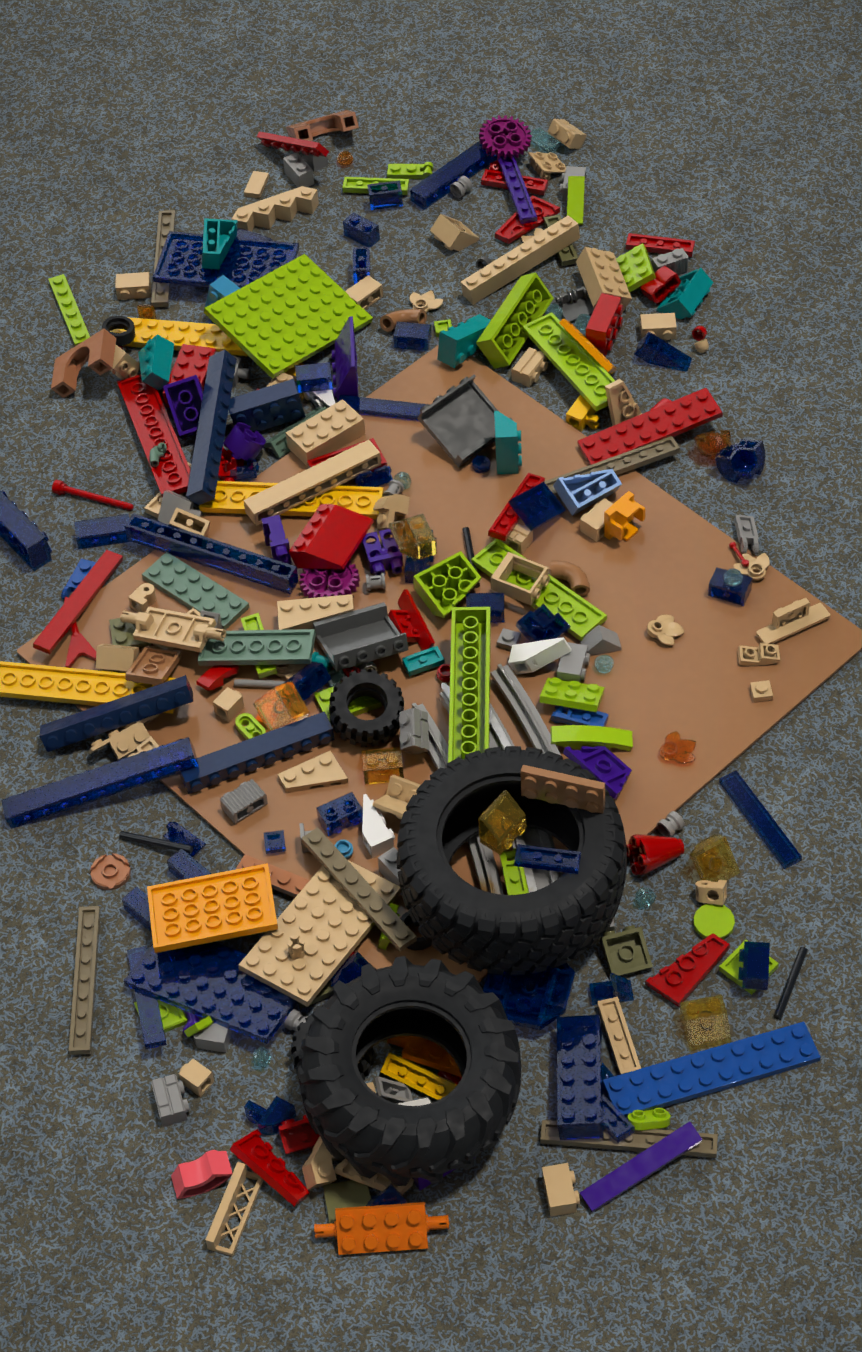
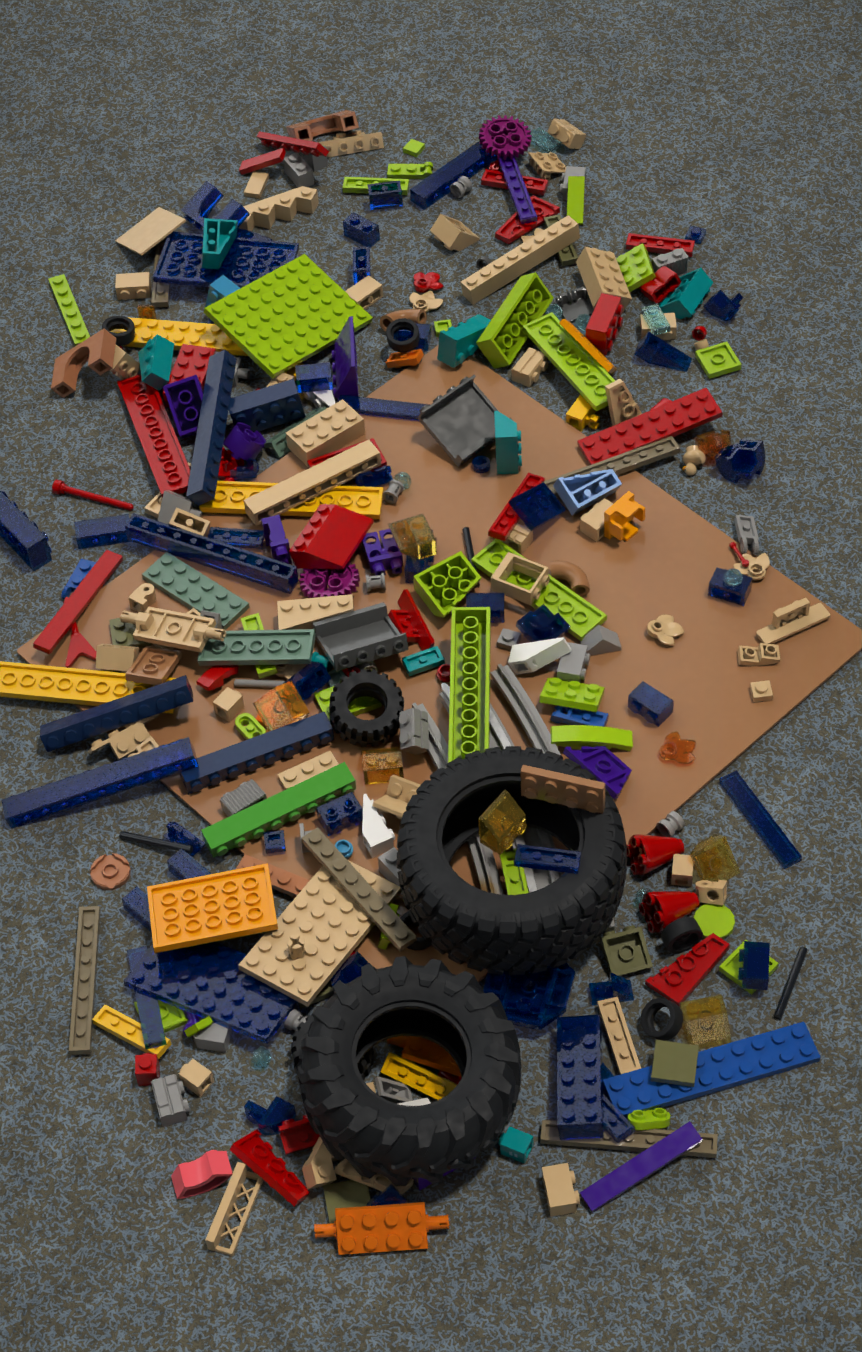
sand green arm [150,442,167,467] -> none
clear orange plate [337,151,353,166] -> none
tan brick [373,494,410,530] -> none
clear light blue plate [595,655,614,673] -> none
none -> yellow plate [92,1005,172,1059]
none -> tan piece [115,207,186,256]
none -> red brick [135,1053,160,1086]
none -> clear blue arch [181,181,250,231]
none -> bright green brick [201,762,356,858]
none -> clear blue plate [207,527,264,549]
none -> red tile [239,148,286,175]
none -> tan bracket [319,130,384,158]
none -> orange plate [385,349,424,368]
none -> black tyre [386,318,420,353]
none -> lime tile [403,139,425,157]
none -> red plate [413,272,444,293]
none -> teal brick [498,1126,534,1164]
none -> clear blue brick [628,681,674,727]
none -> red cone [638,891,699,933]
none -> black tyre [640,998,683,1041]
none -> clear light blue plate [641,304,671,336]
none -> olive tile [651,1040,699,1087]
none -> black tyre [661,917,703,954]
none -> tan panel [671,854,694,887]
none -> tan animal [682,445,706,476]
none -> clear blue plate [685,225,706,244]
none -> lime plate [695,342,742,379]
none -> clear blue brick [703,290,744,321]

